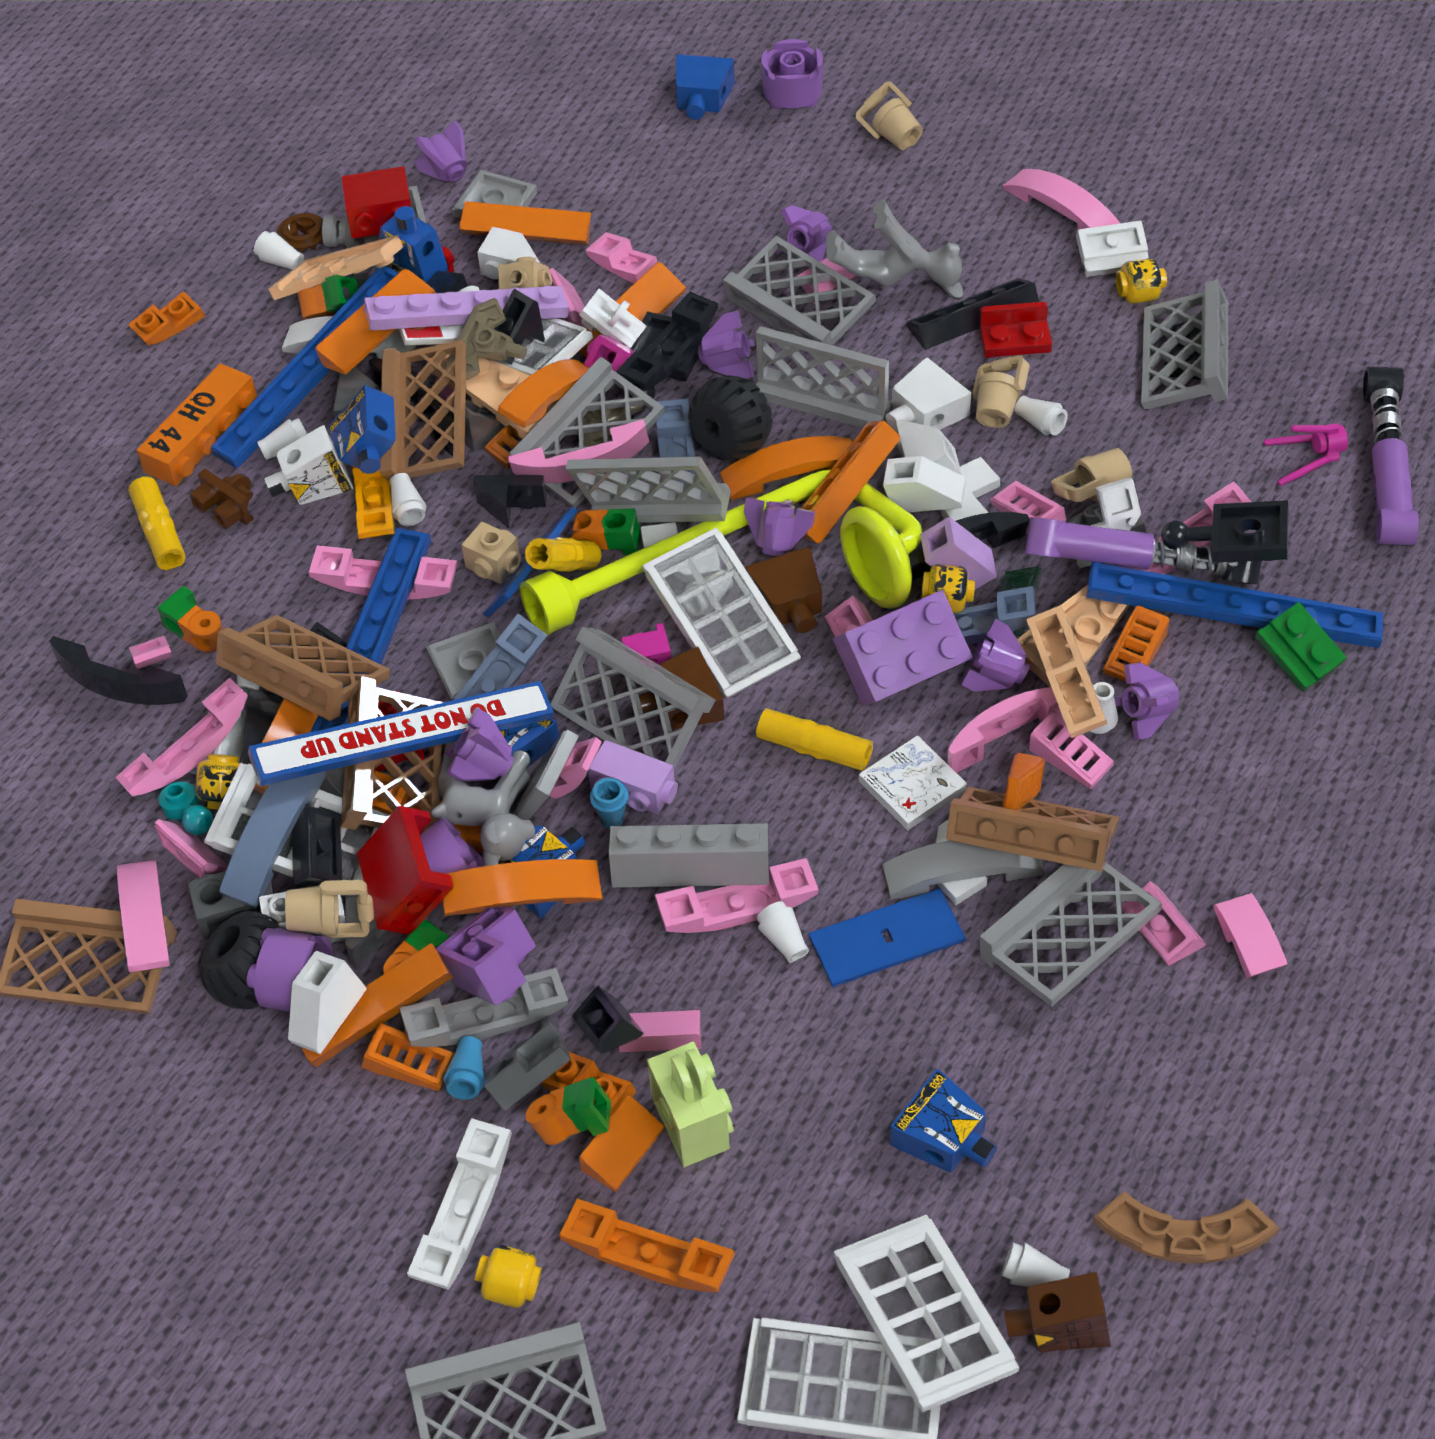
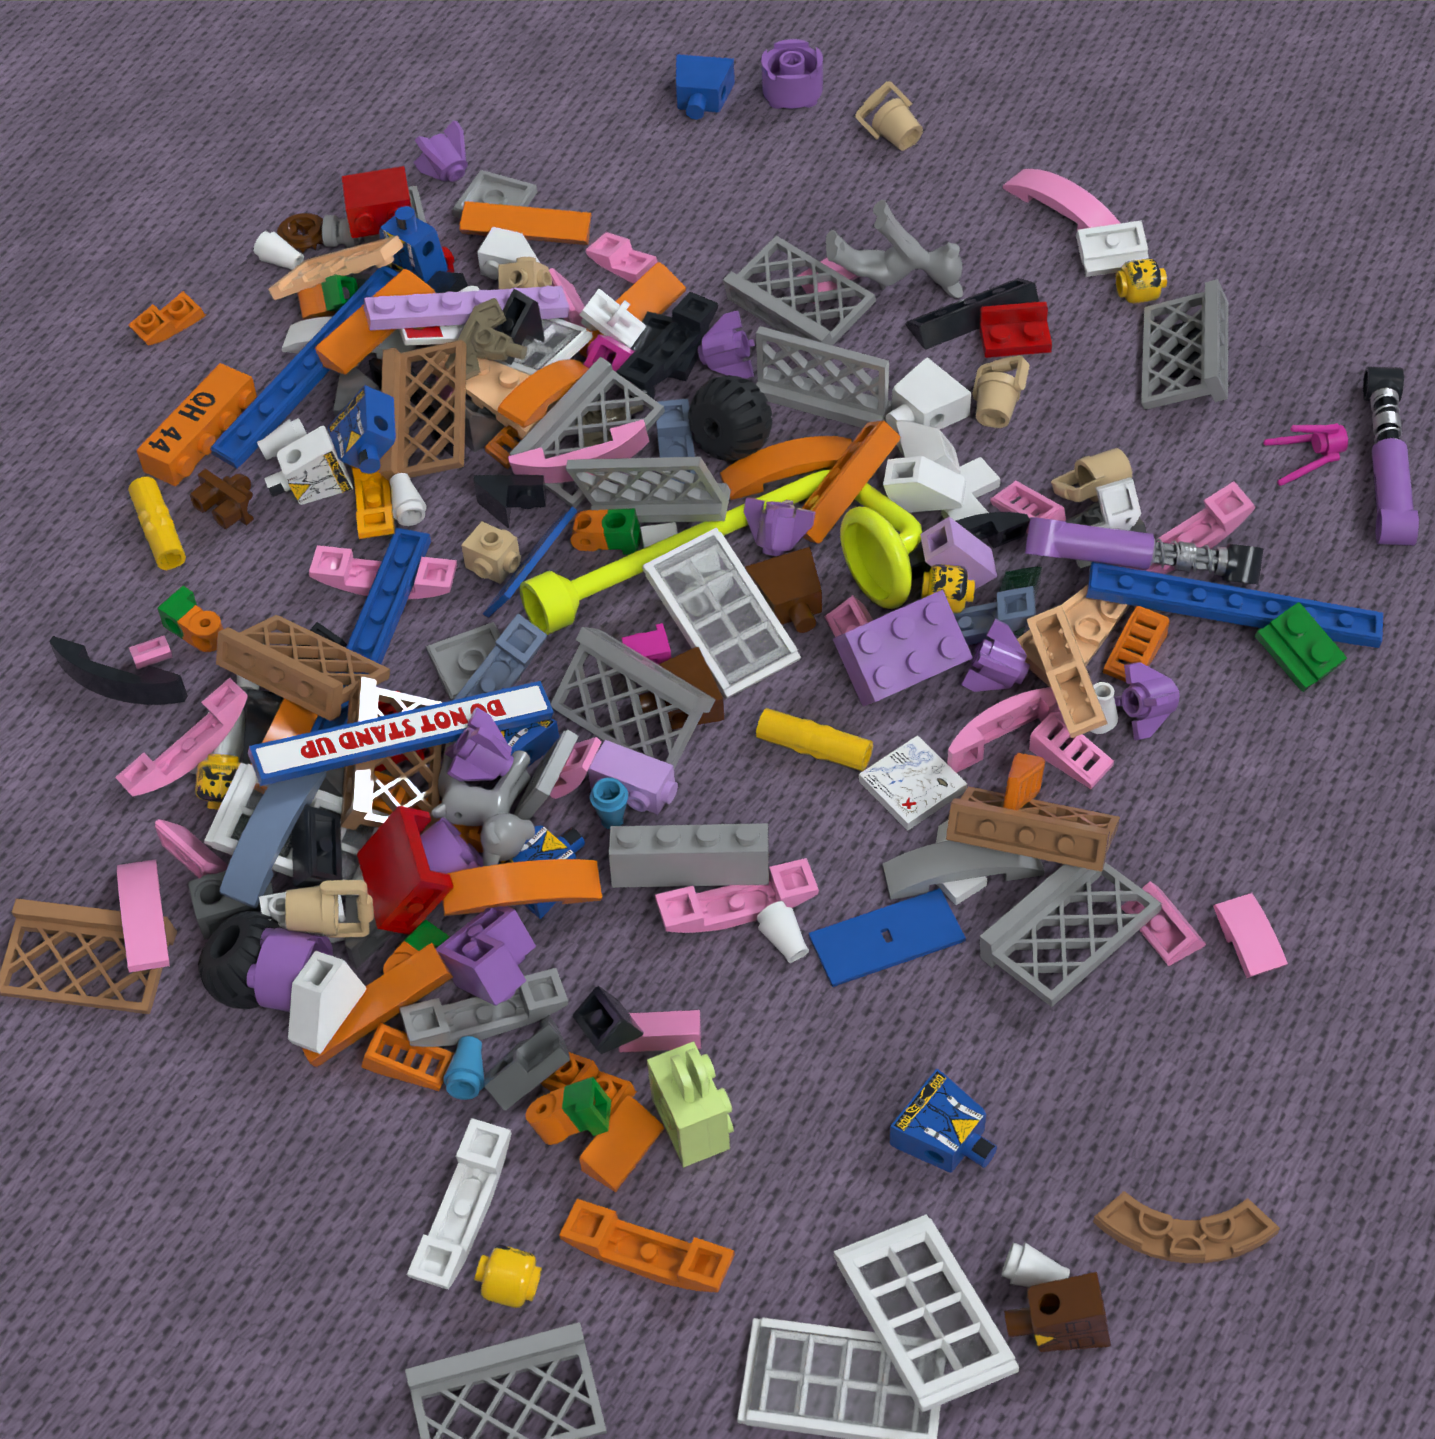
teal plate [158,782,213,835] -> none
yellow axle [525,537,602,572] -> none
medium lavender brick [775,205,832,262] -> none
white cone [1015,396,1068,435] -> none
black plate [1161,500,1289,563] -> none

